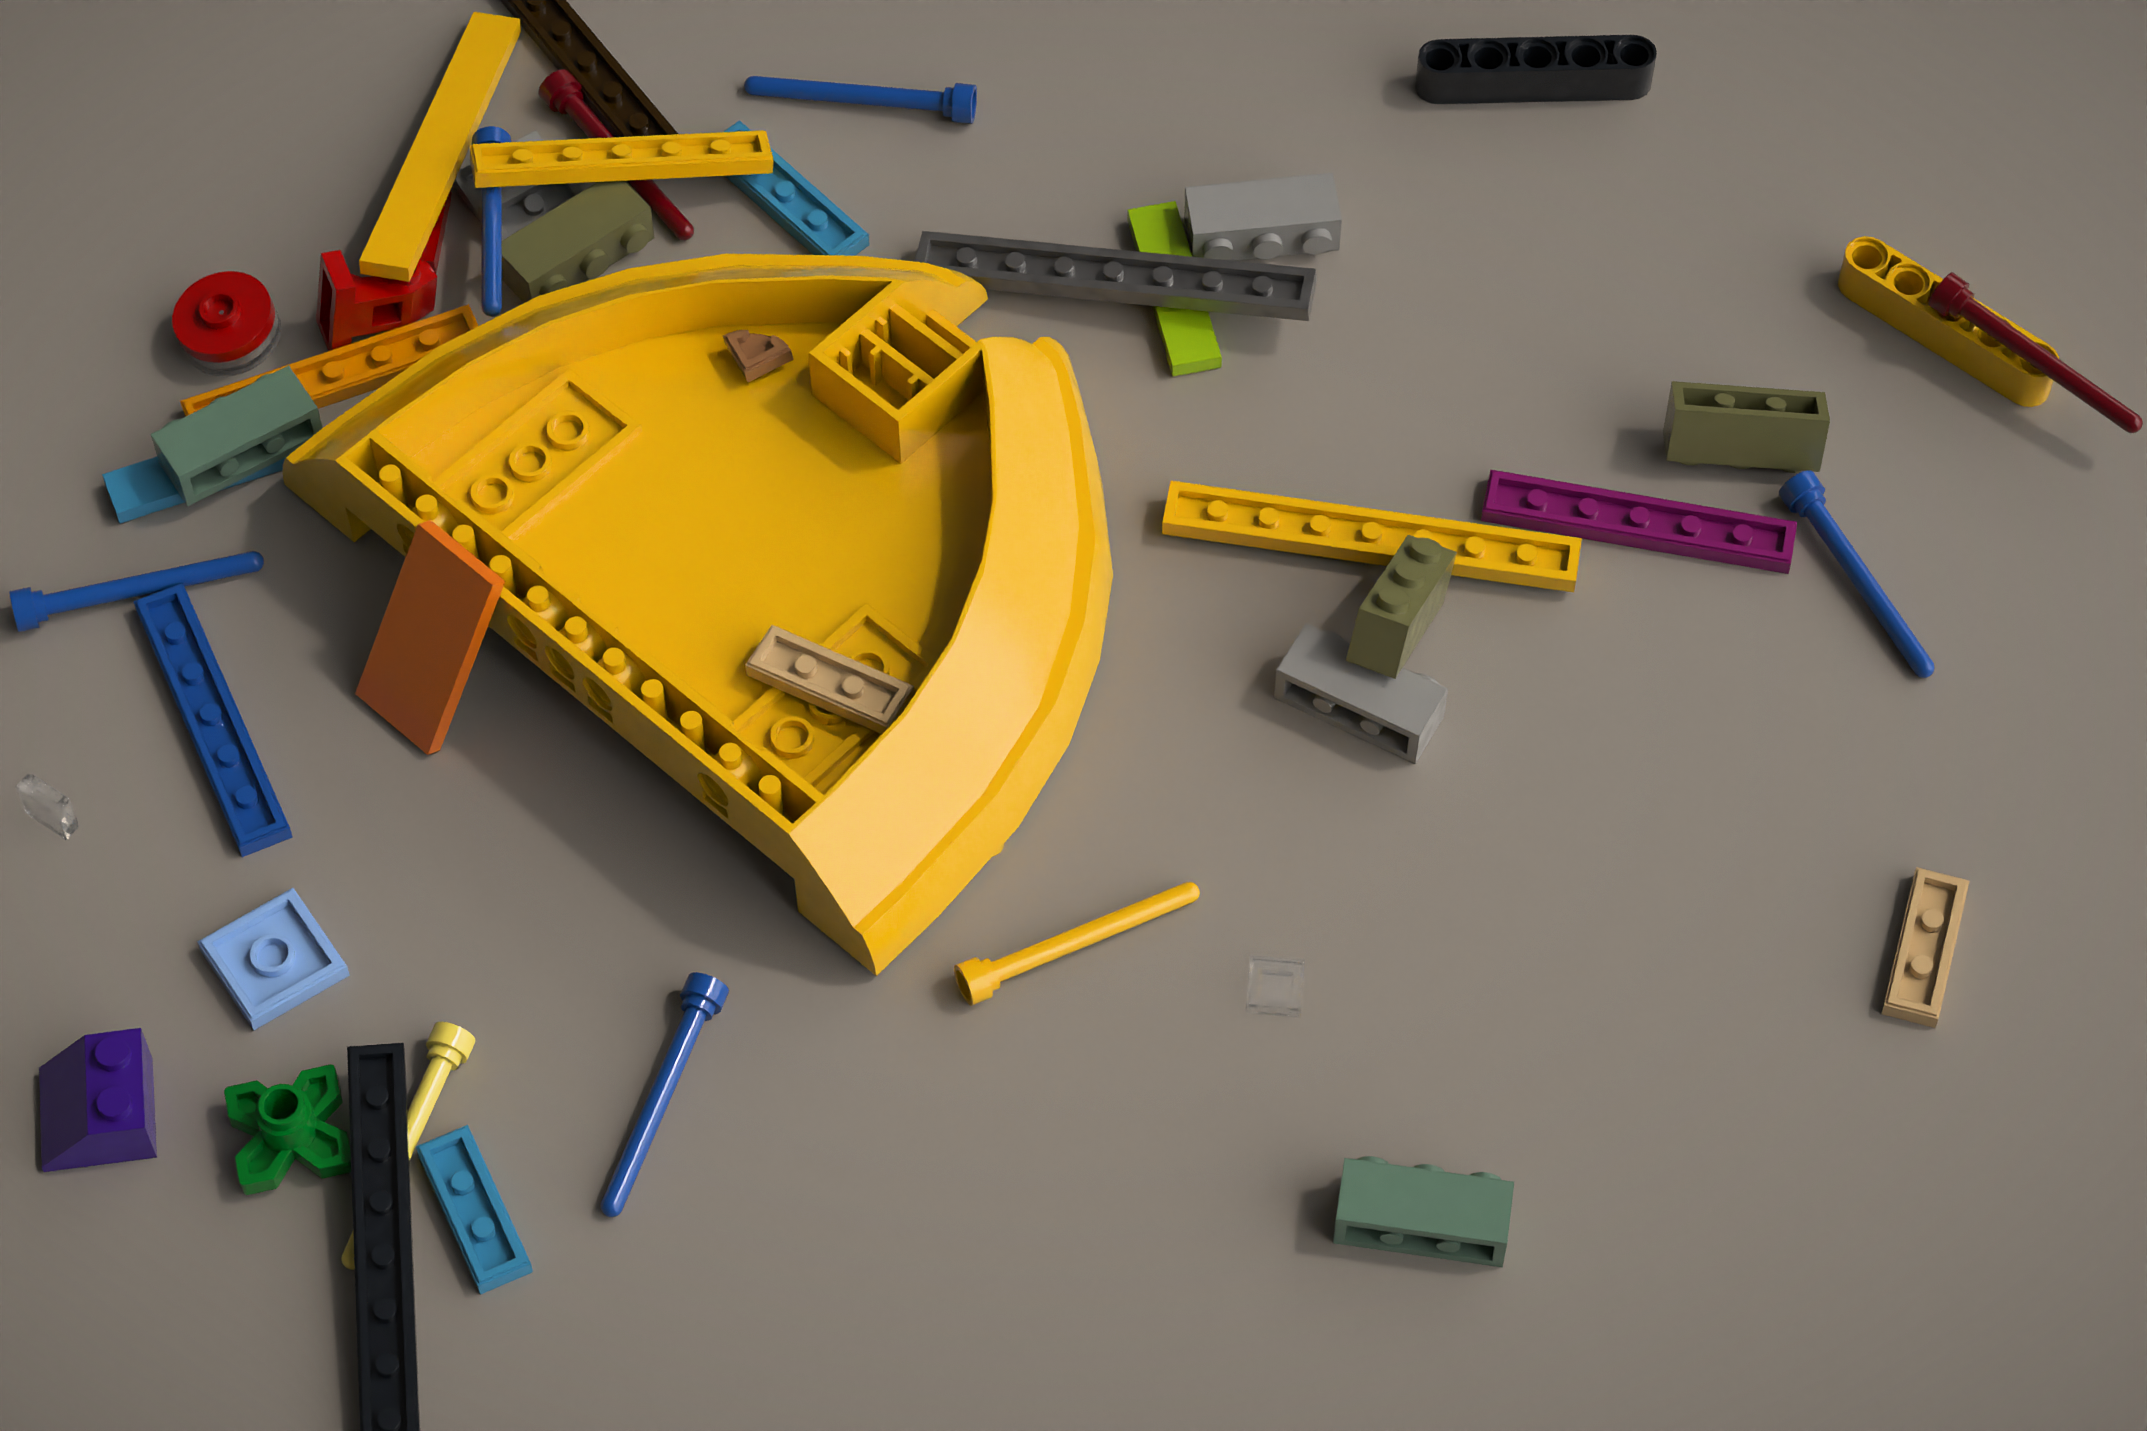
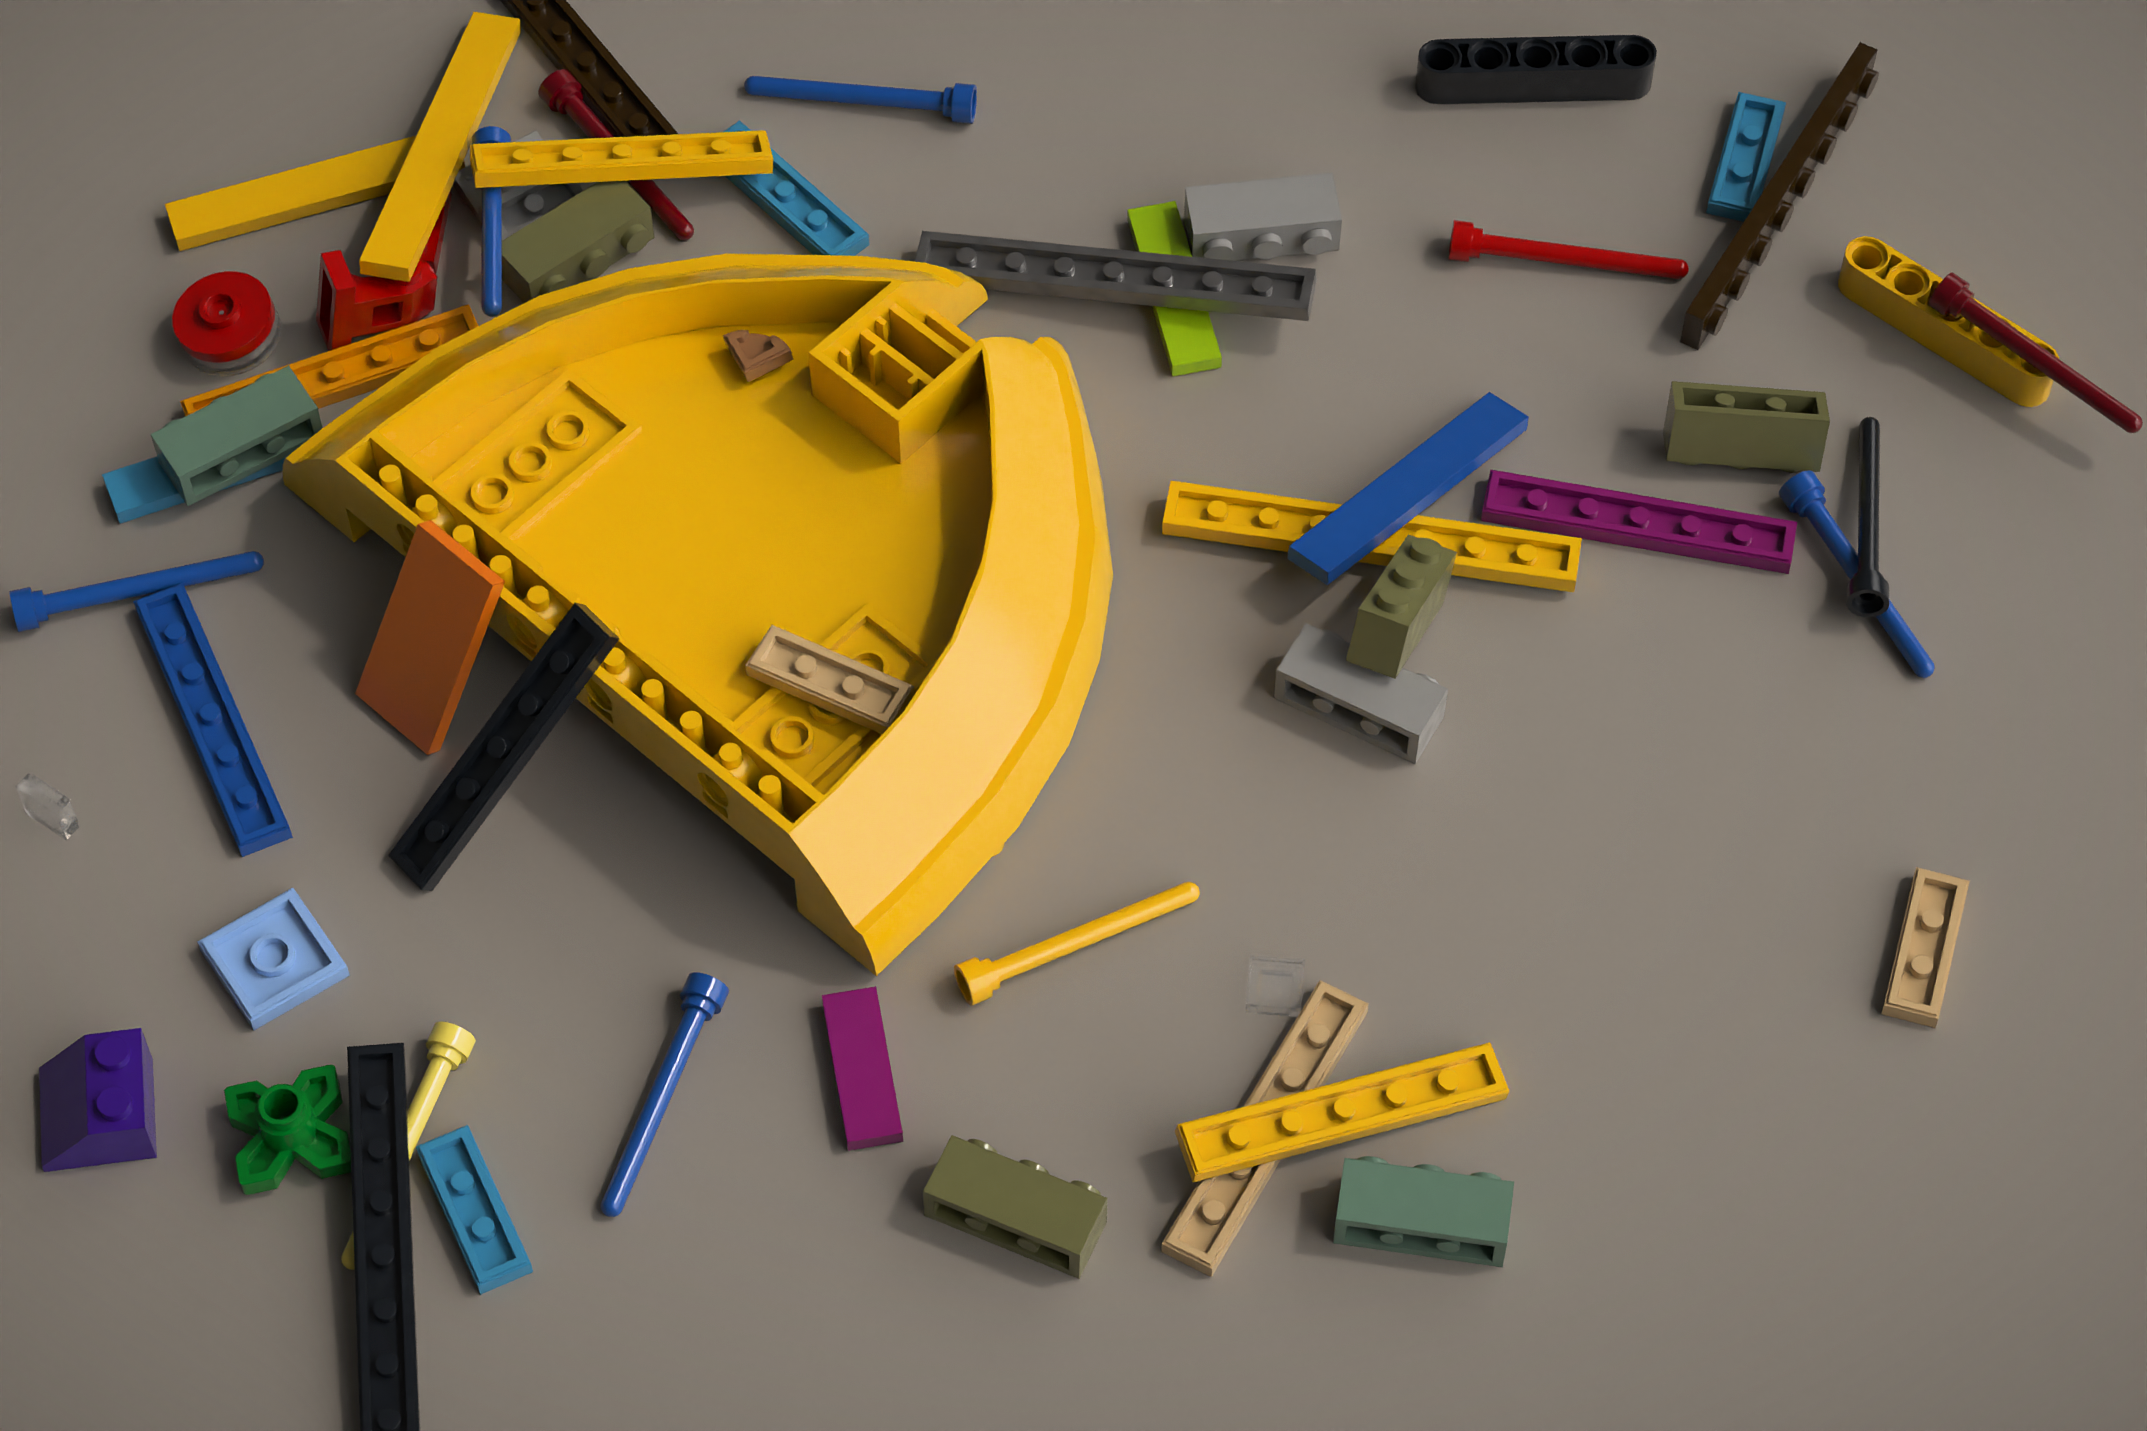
none -> yellow tile [165,135,465,251]
none -> black tile [388,603,620,891]
none -> magenta tile [822,986,903,1151]
none -> olive brick [923,1135,1107,1279]
none -> tan tile [1161,980,1369,1277]
none -> yellow tile [1175,1042,1510,1182]
none -> blue tile [1288,392,1529,585]
none -> red piece [1448,220,1689,279]
none -> dark brown plate [1680,42,1879,350]
none -> dark azure tile [1706,92,1786,222]
none -> black piece [1847,417,1889,617]

